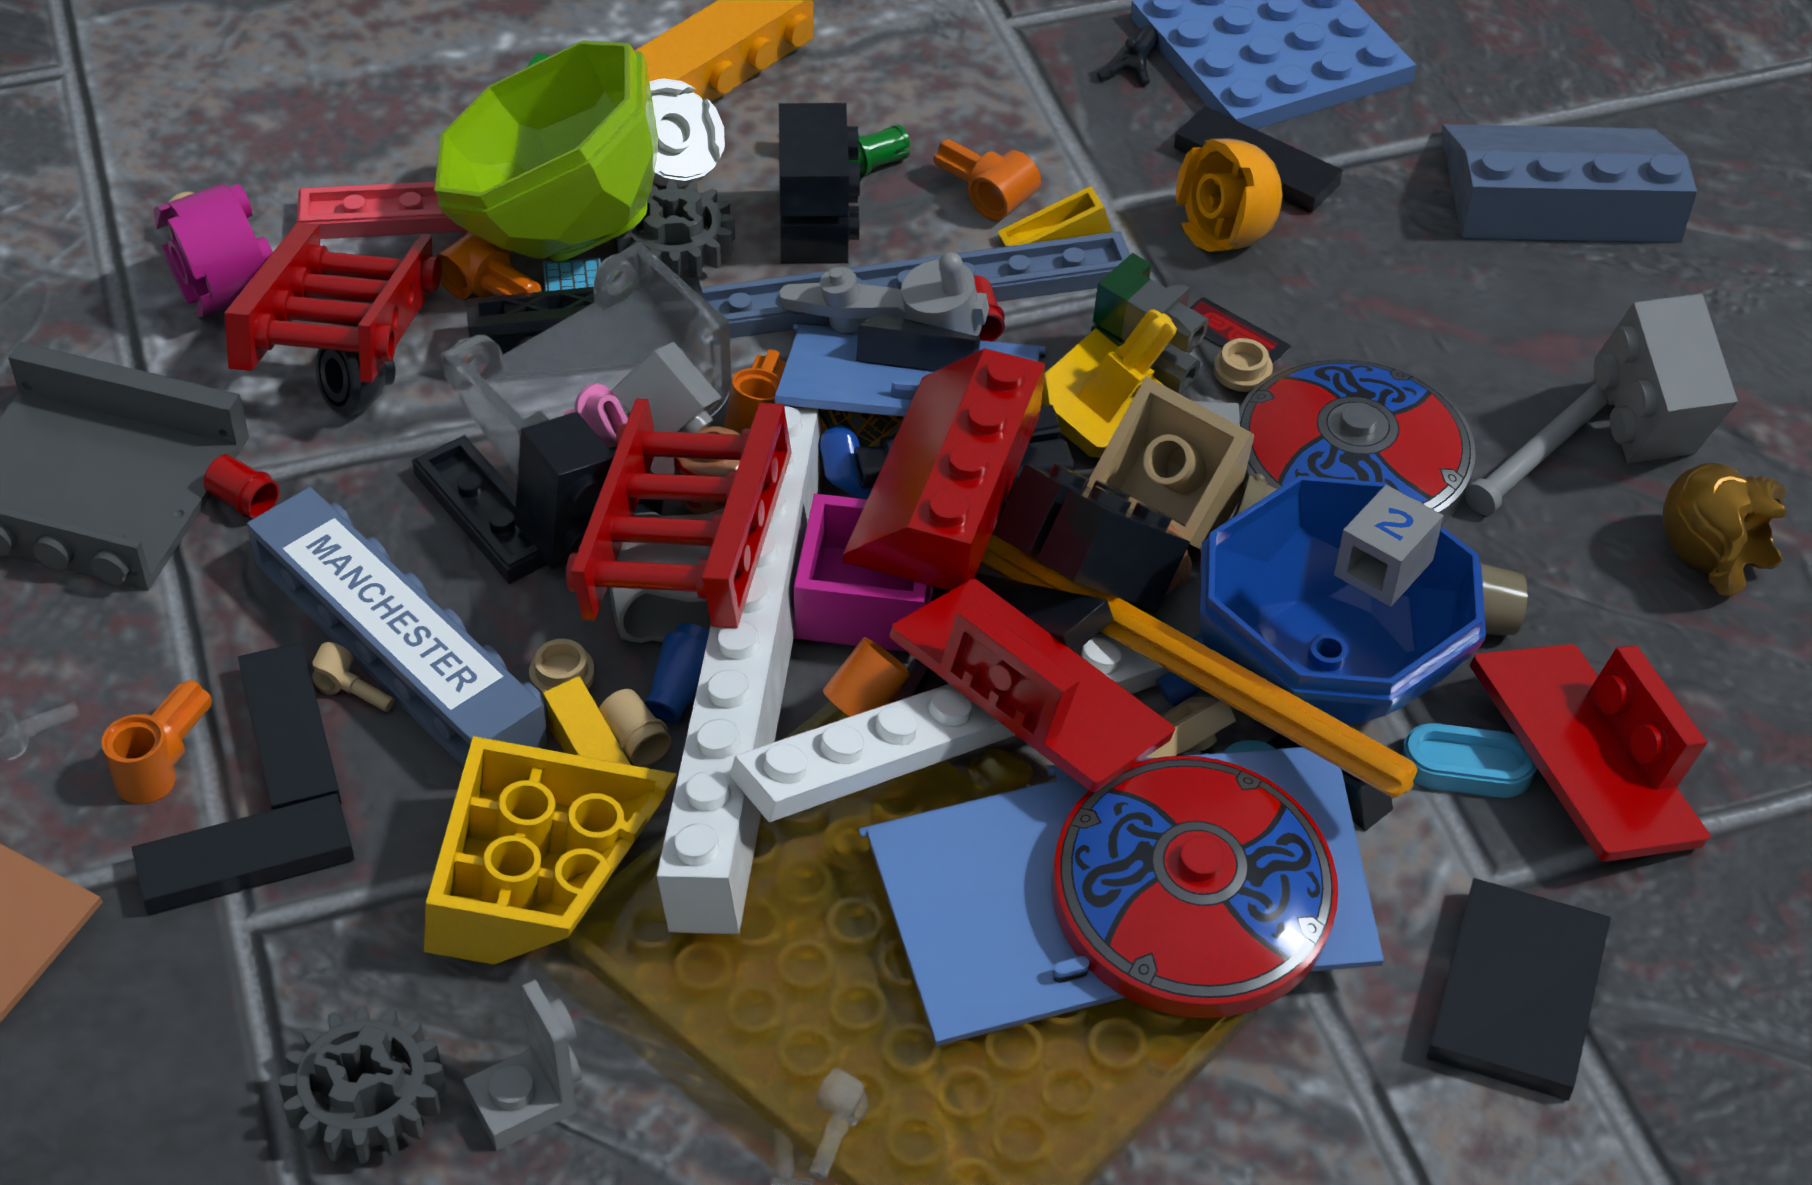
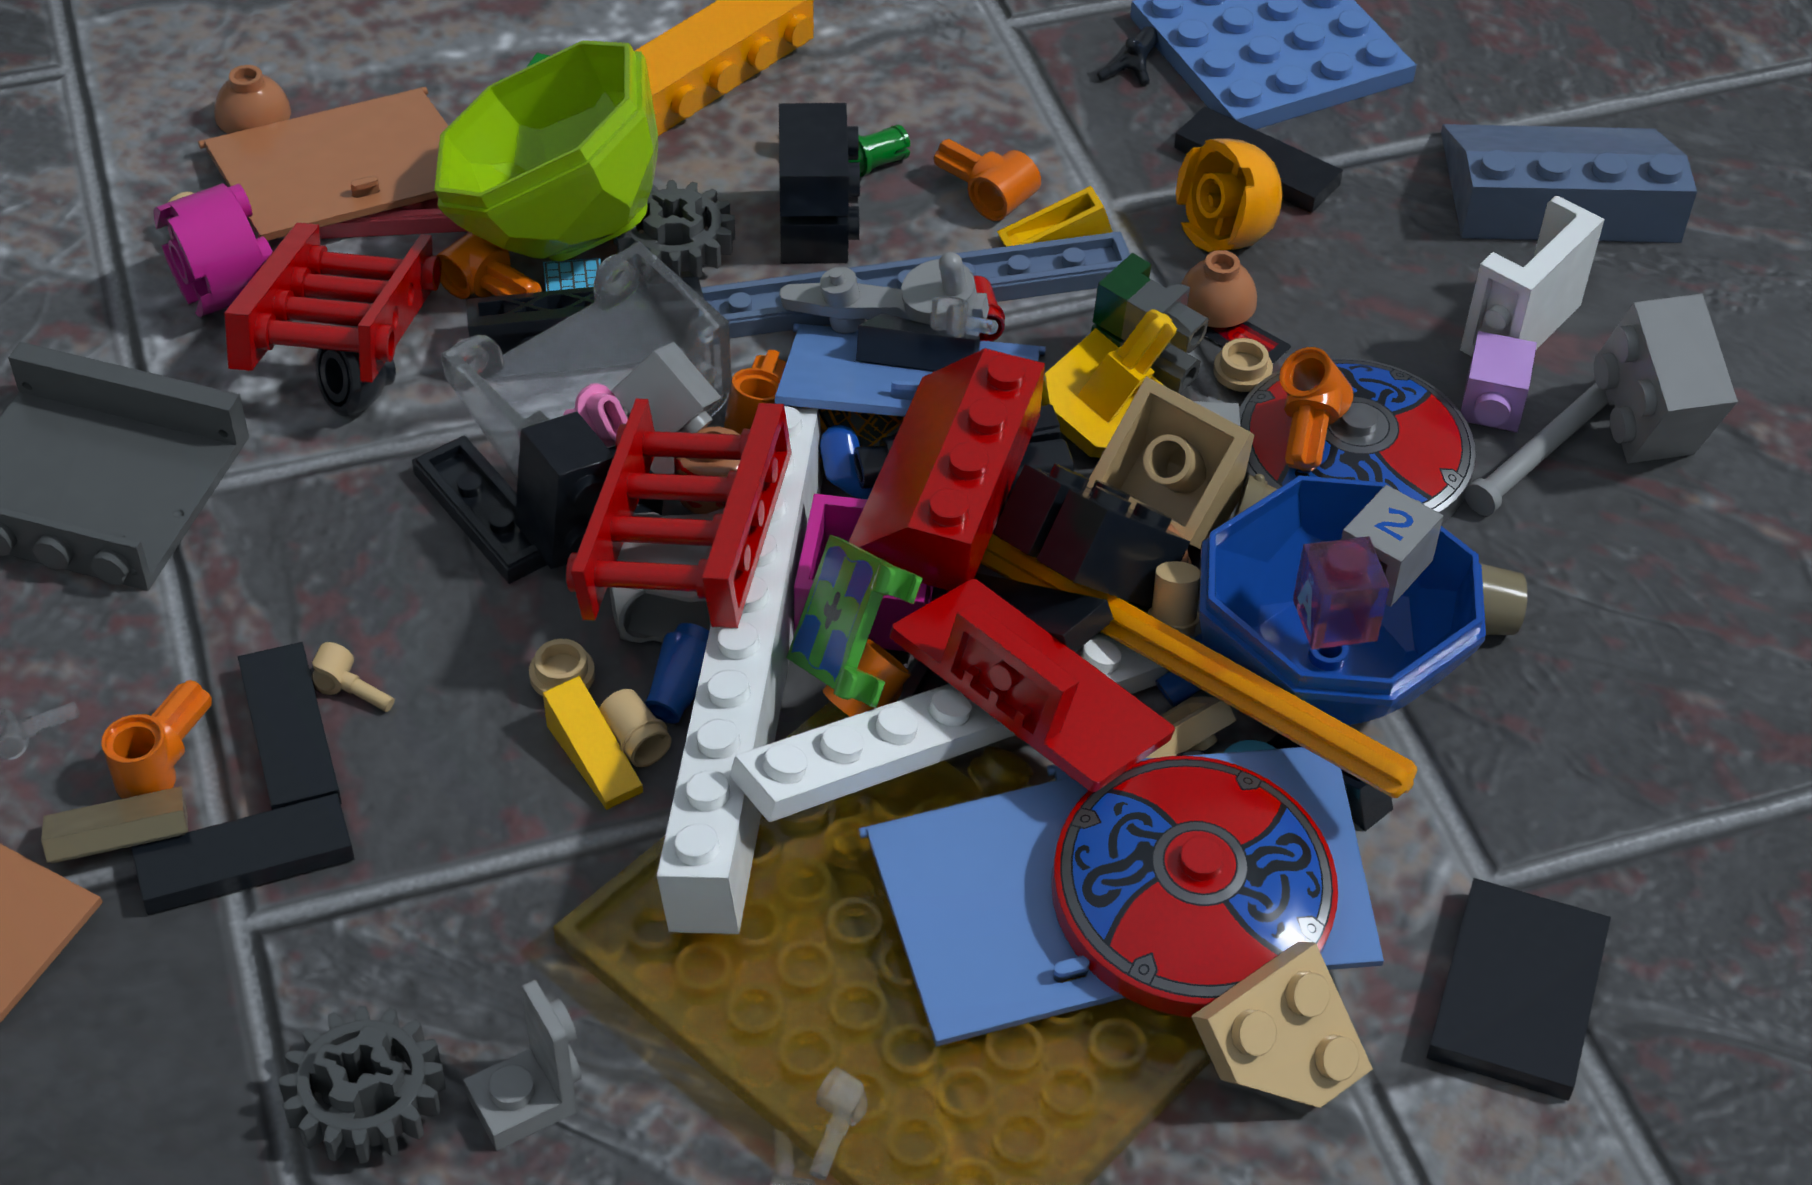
red piece [203,454,280,519] -> none
sand blue brick [246,486,548,768] -> none
yellow wedge [424,736,677,965] -> none
white tile [649,78,725,188] -> none
medium azure tile [1401,723,1537,798] -> none
red bracket [1469,644,1710,862] -> none
pearl gold hair [1662,463,1787,596] -> none
none -> dark tan tile [41,786,188,864]
none -> nougat piece [198,87,448,241]
none -> nougat brick [214,65,291,134]
none -> bright green flag [786,535,923,708]
none -> clear hand [930,296,998,338]
none -> tan piece [1148,561,1200,637]
none -> nougat brick [1181,250,1257,328]
none -> tan plate [1191,941,1373,1108]
none -> orange axle [1279,347,1354,472]
none -> clear pink brick [1293,536,1390,650]
none -> white panel [1460,196,1605,356]
none -> lavender brick [1460,331,1537,432]

